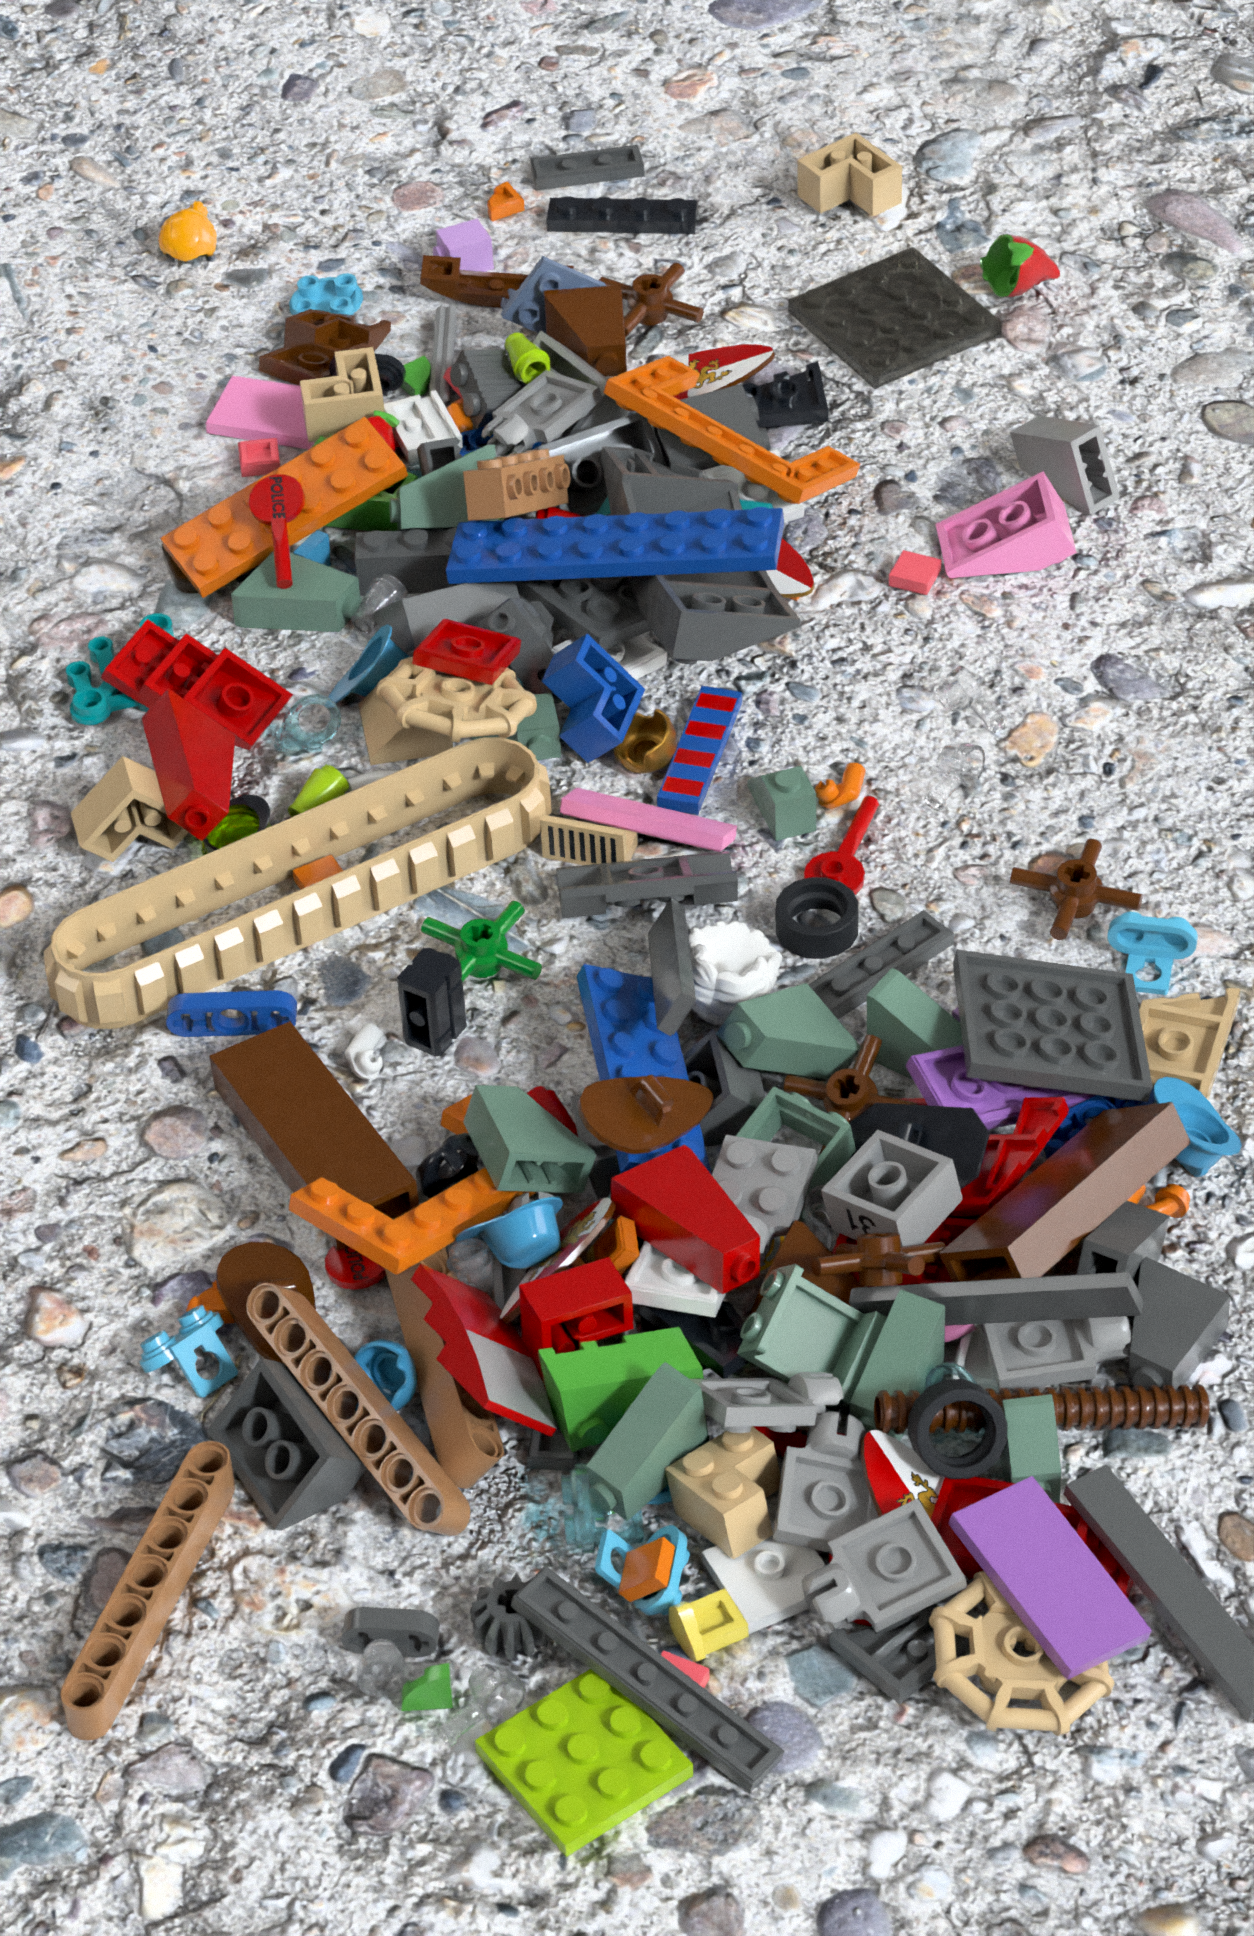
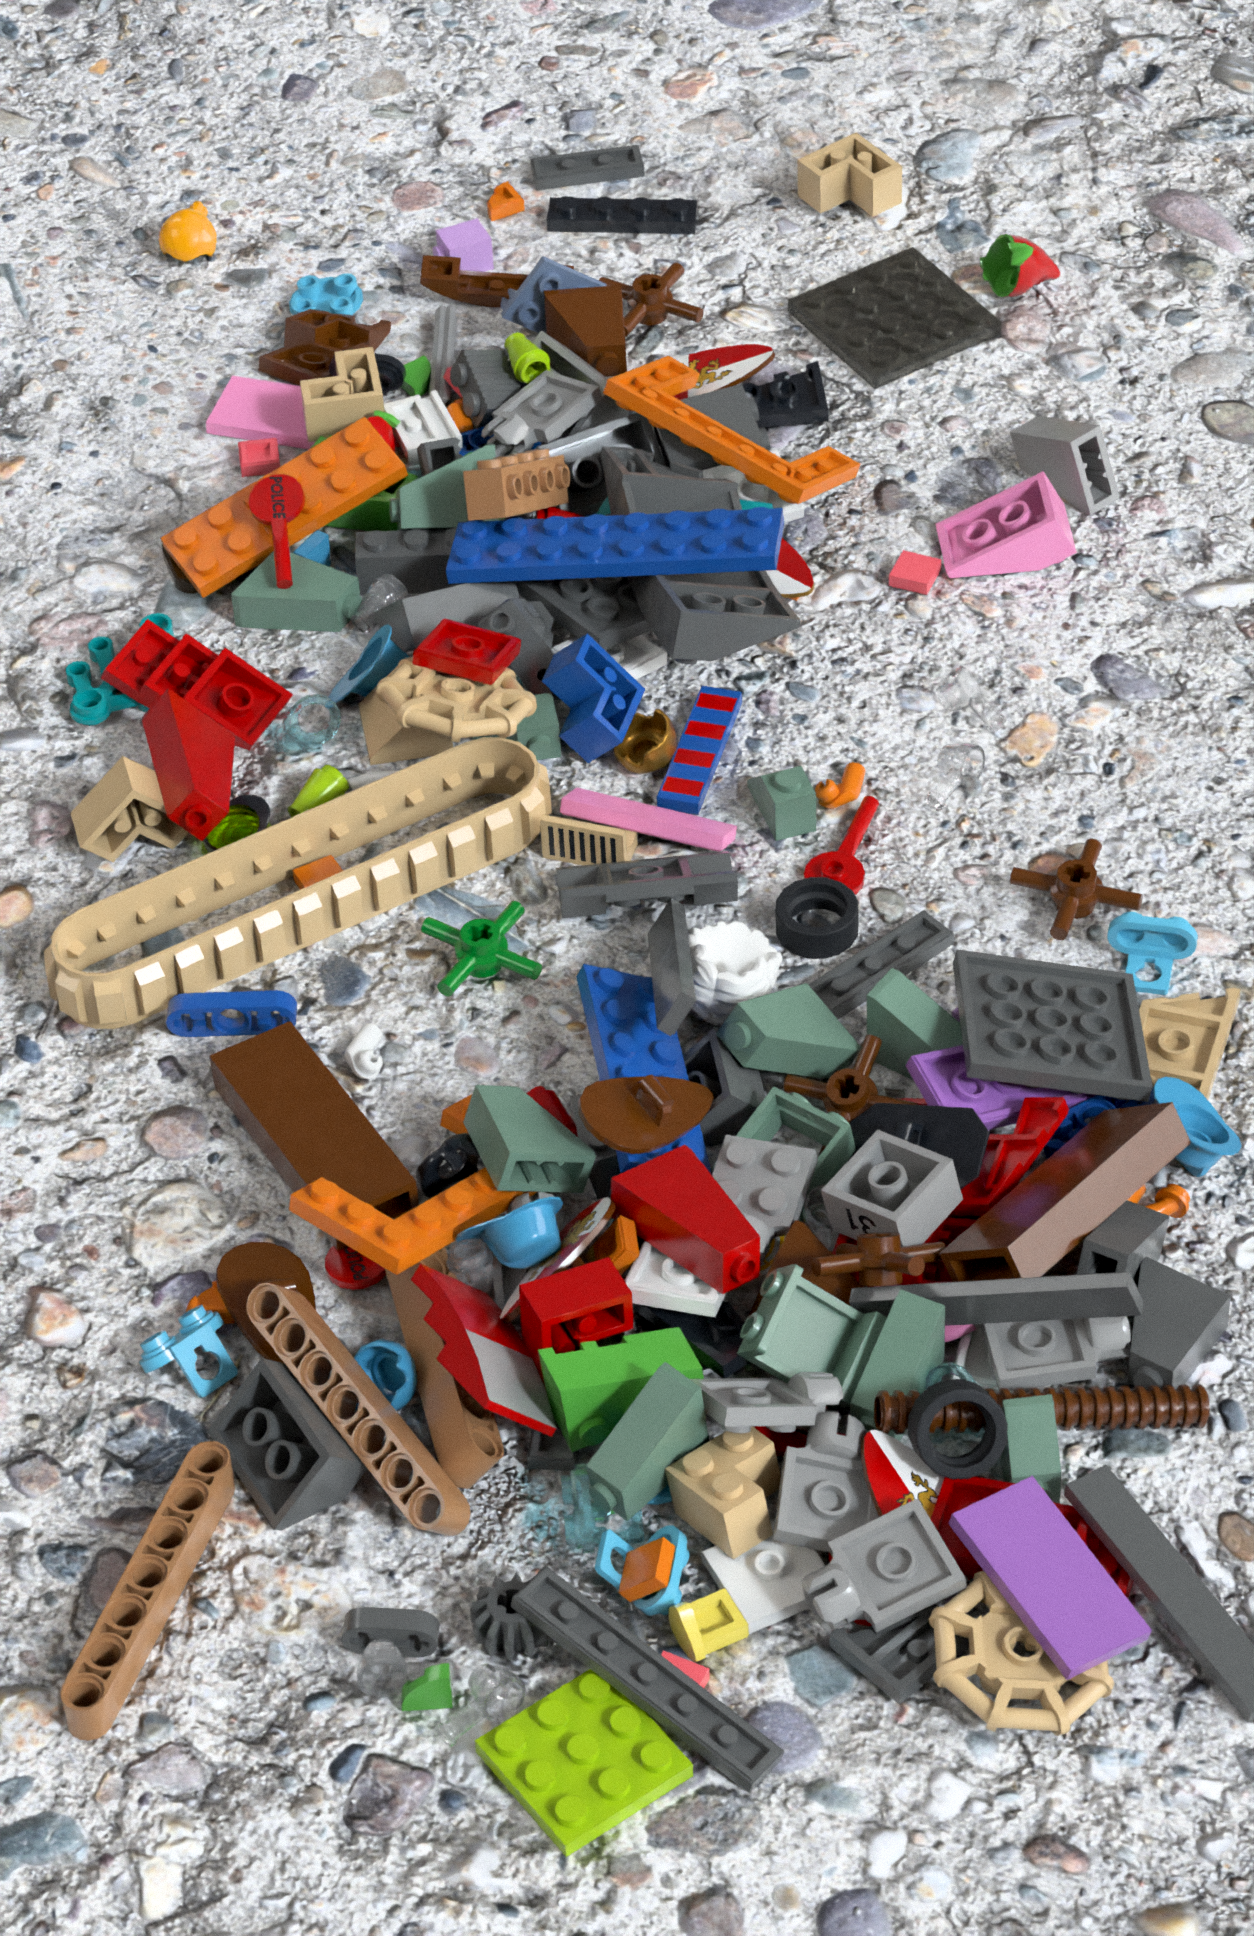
black brick [397,948,467,1057] -> none

